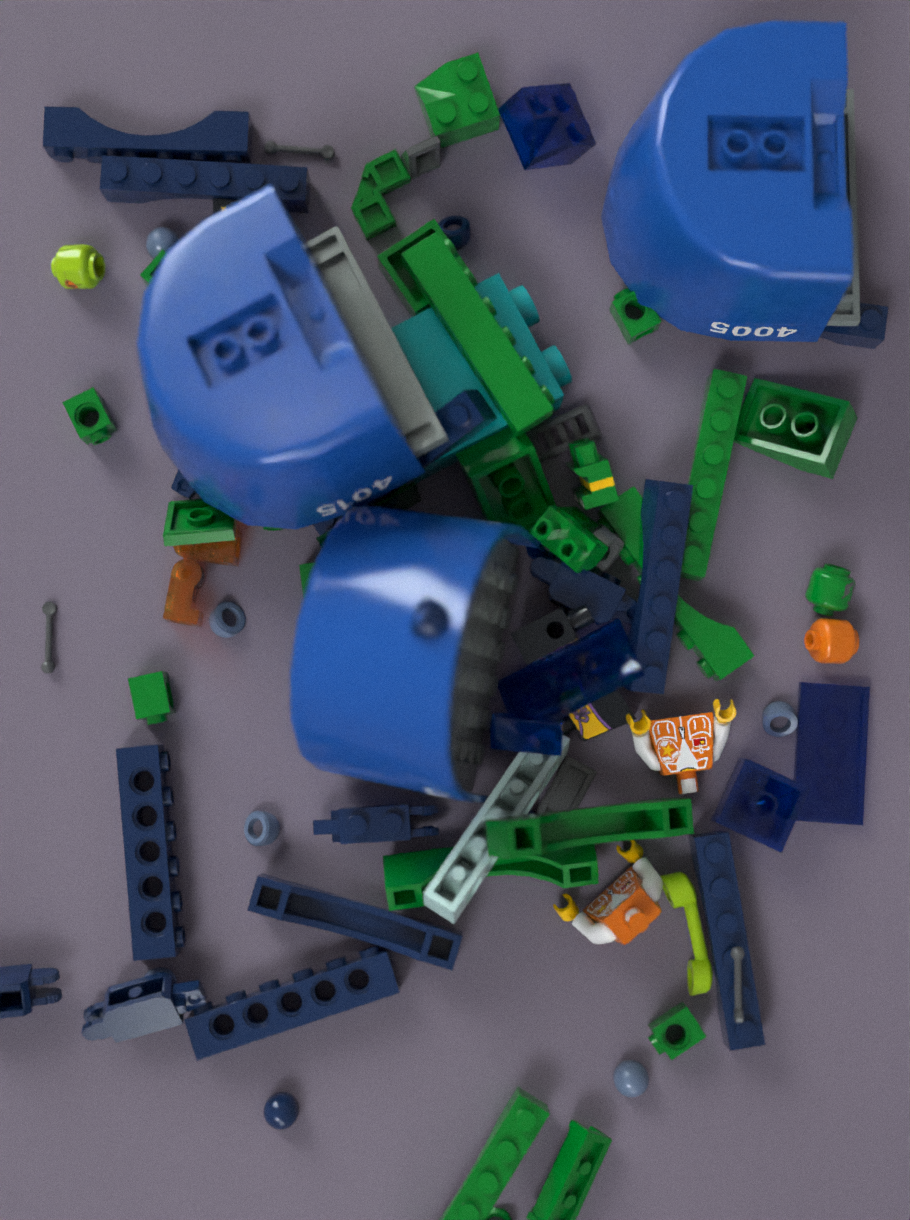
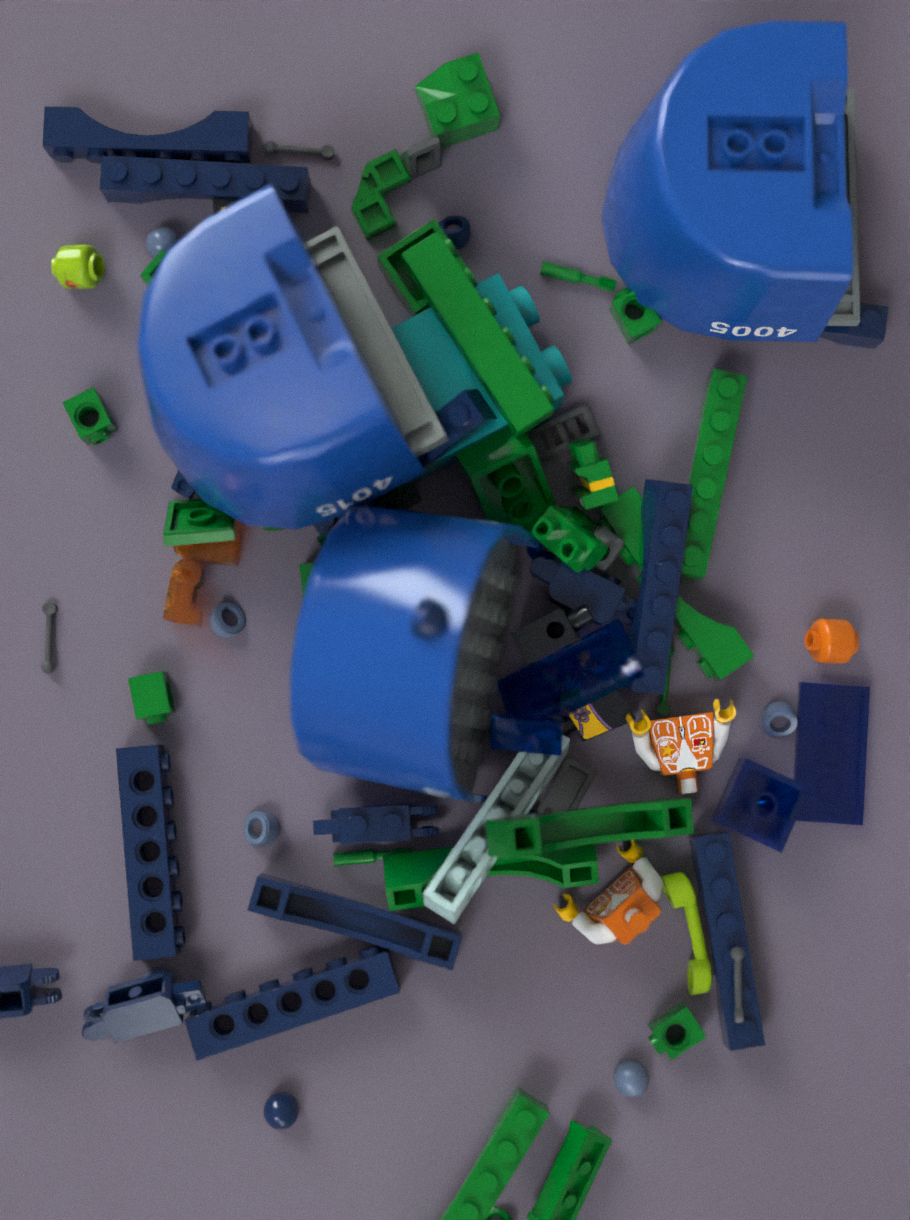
clear blue slope [498,83,596,170] -> none
green slope [734,378,858,479] -> none
green head [805,563,856,616] -> none
none -> green piece [333,848,412,866]
none -> green piece [540,261,616,292]
none -> green hinge [656,645,675,716]

